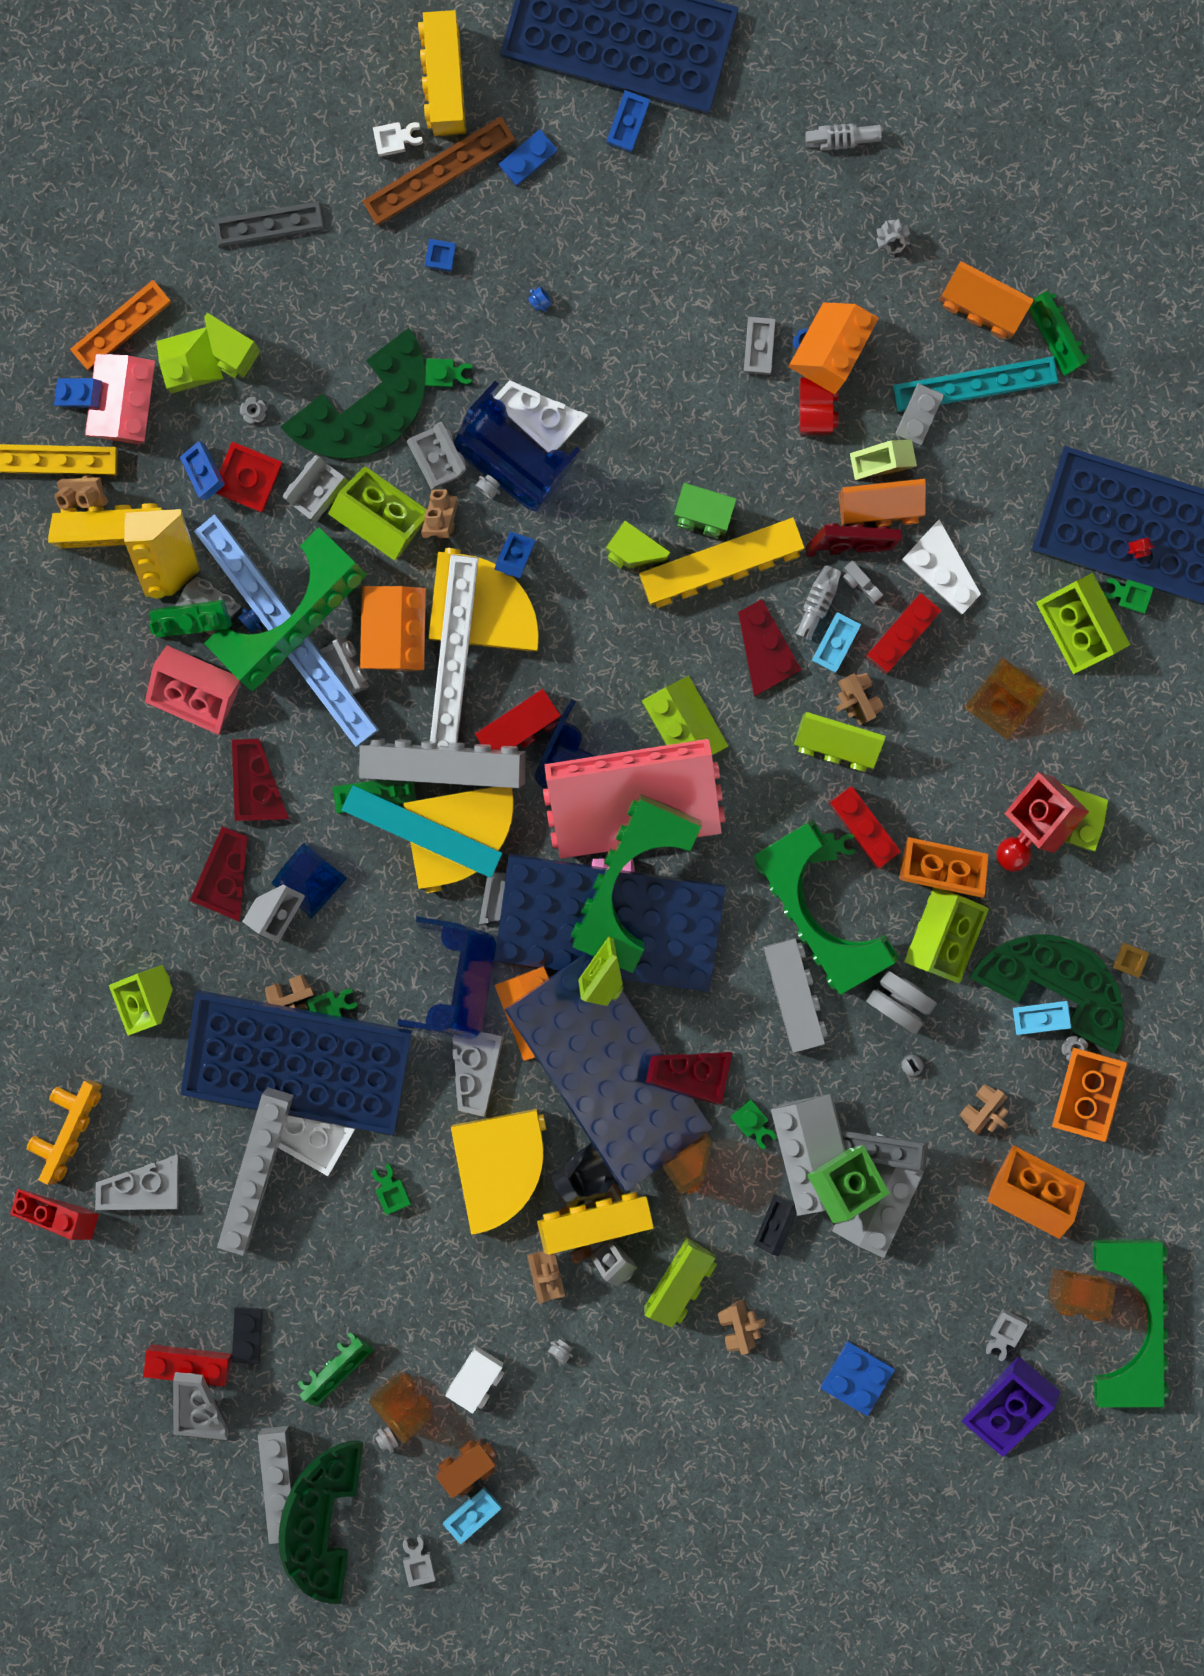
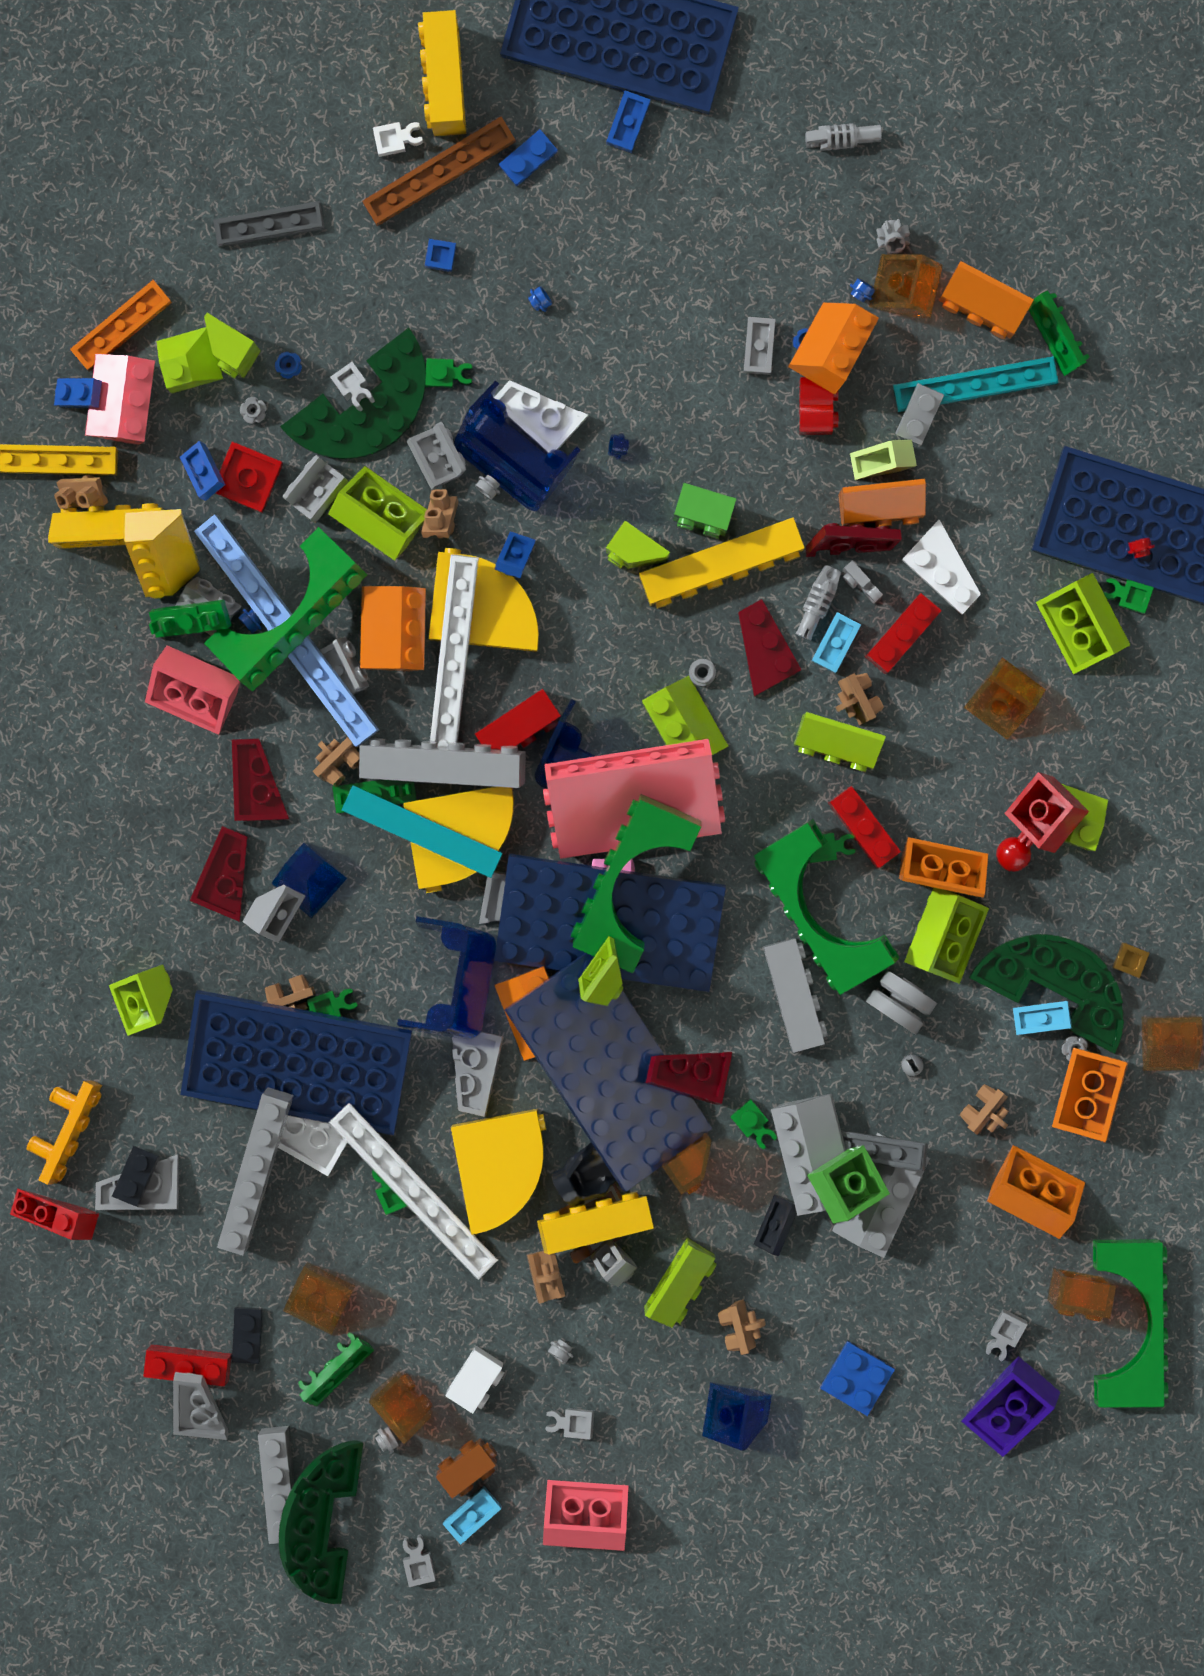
none -> black plate [111,1146,160,1207]
none -> blue plate [275,352,302,379]
none -> clear orange slope [283,1262,356,1335]
none -> medium nougat hips [313,737,360,787]
none -> white tile [328,1103,498,1280]
none -> light grey plate [330,362,375,412]
none -> coral slope [543,1480,628,1551]
none -> light grey plate [545,1408,594,1440]
none -> clear blue plate [608,433,629,460]
none -> light grey plate [689,659,716,686]
none -> clear blue slope [702,1382,772,1451]
none -> blue plate [850,278,876,303]
none -> clear orange slope [869,254,943,318]
none -> clear orange slope [1141,1015,1203,1071]

